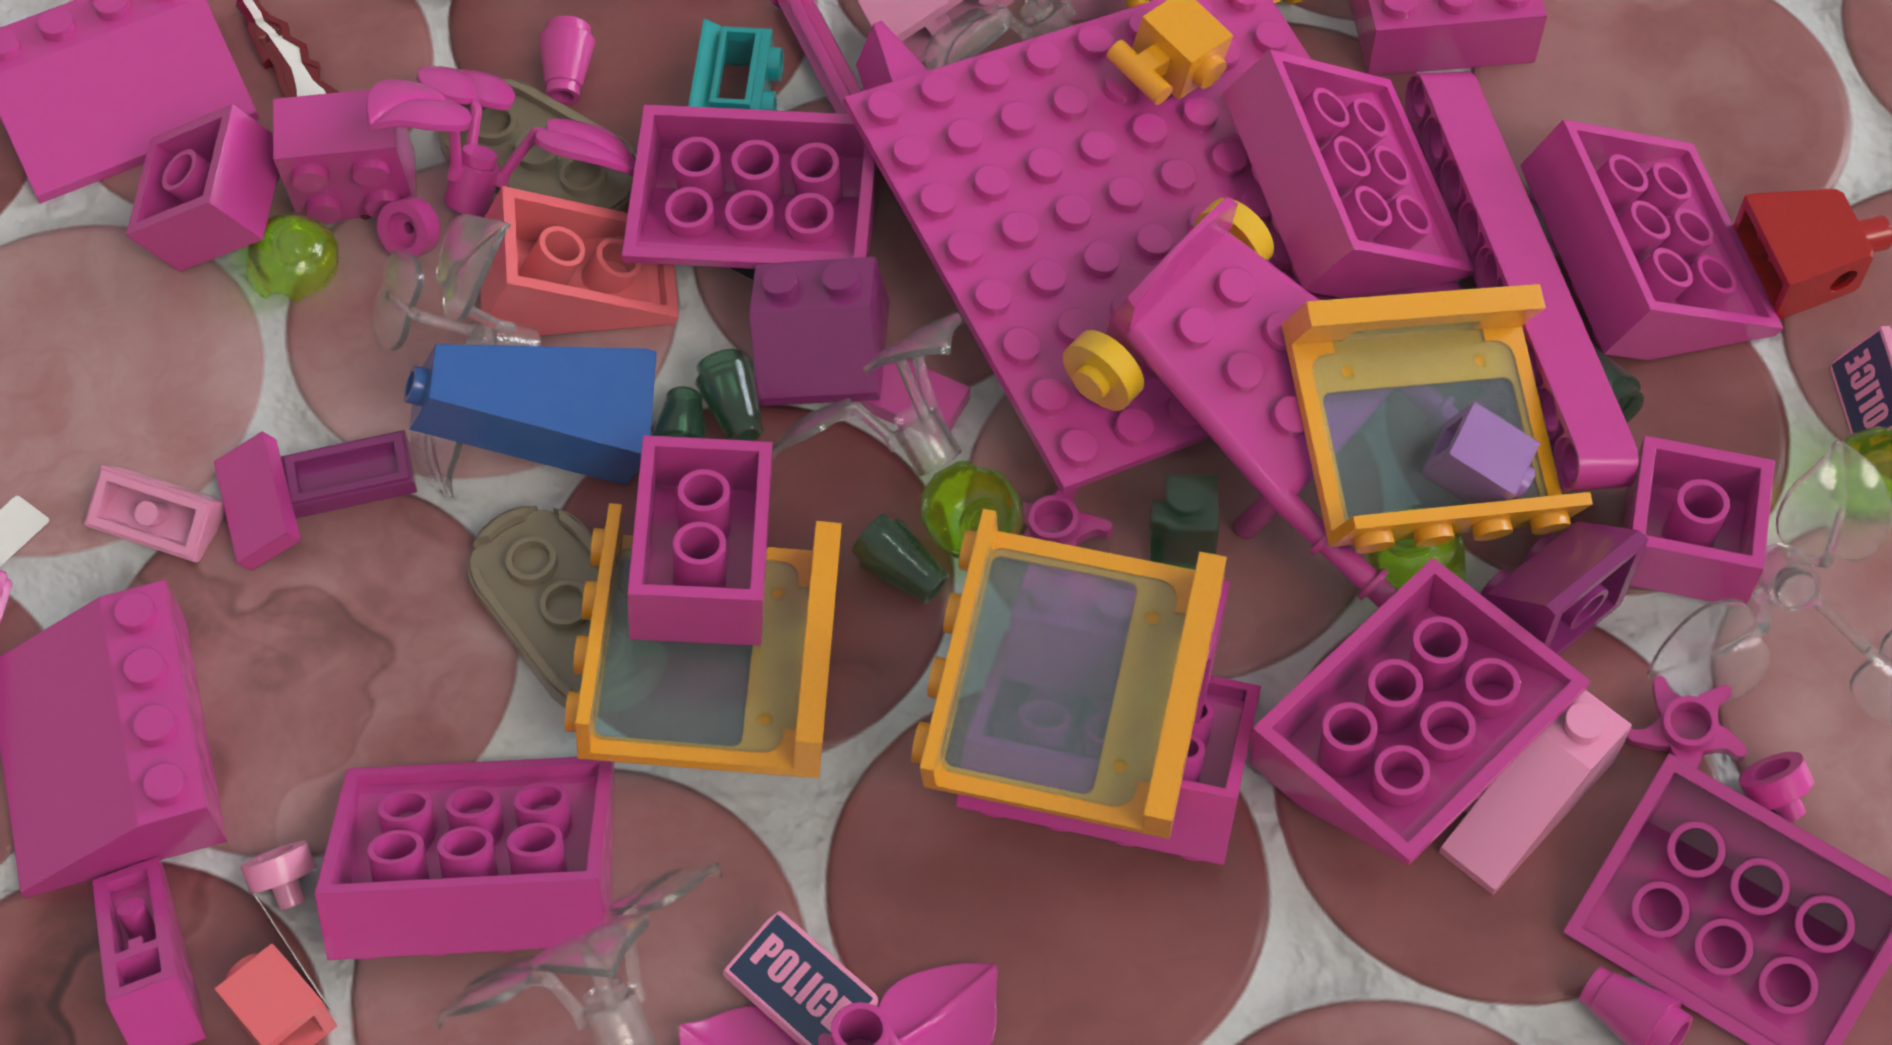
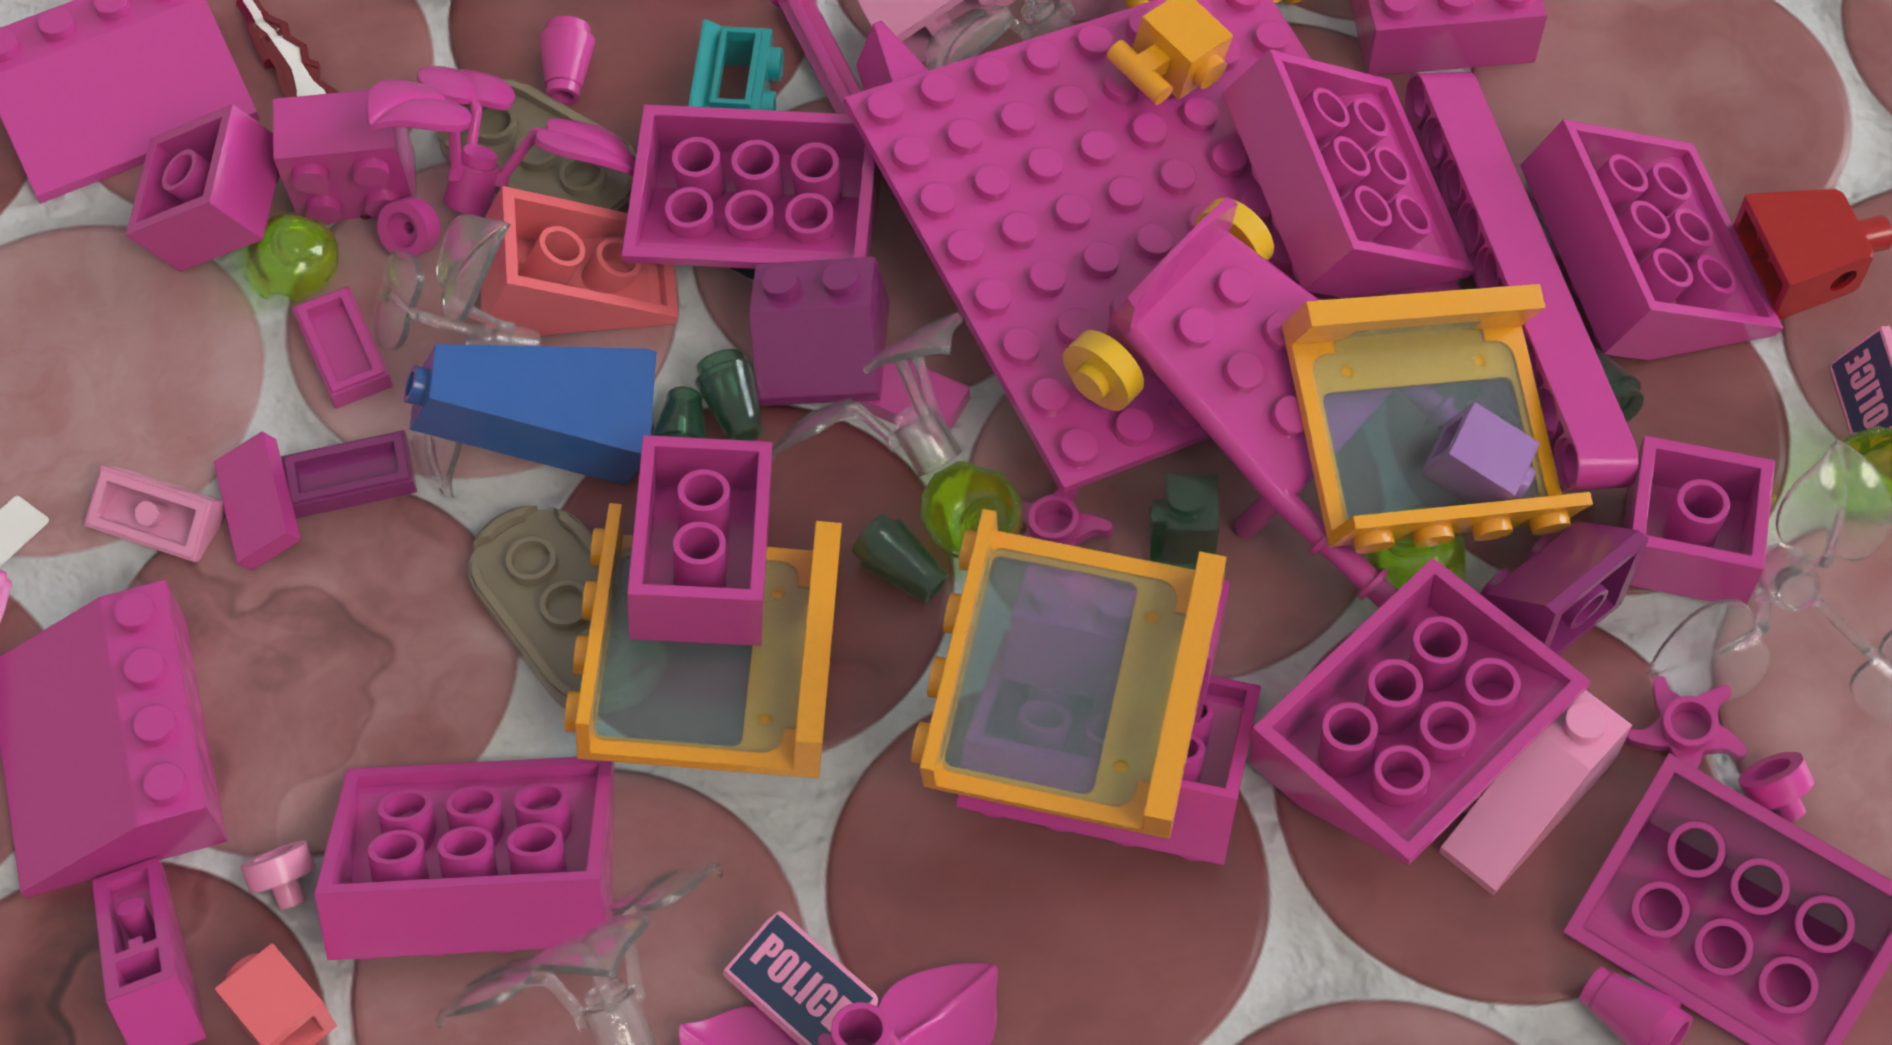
white sticker [253,893,332,1010] -> none
none -> dark pink tile [292,286,393,409]

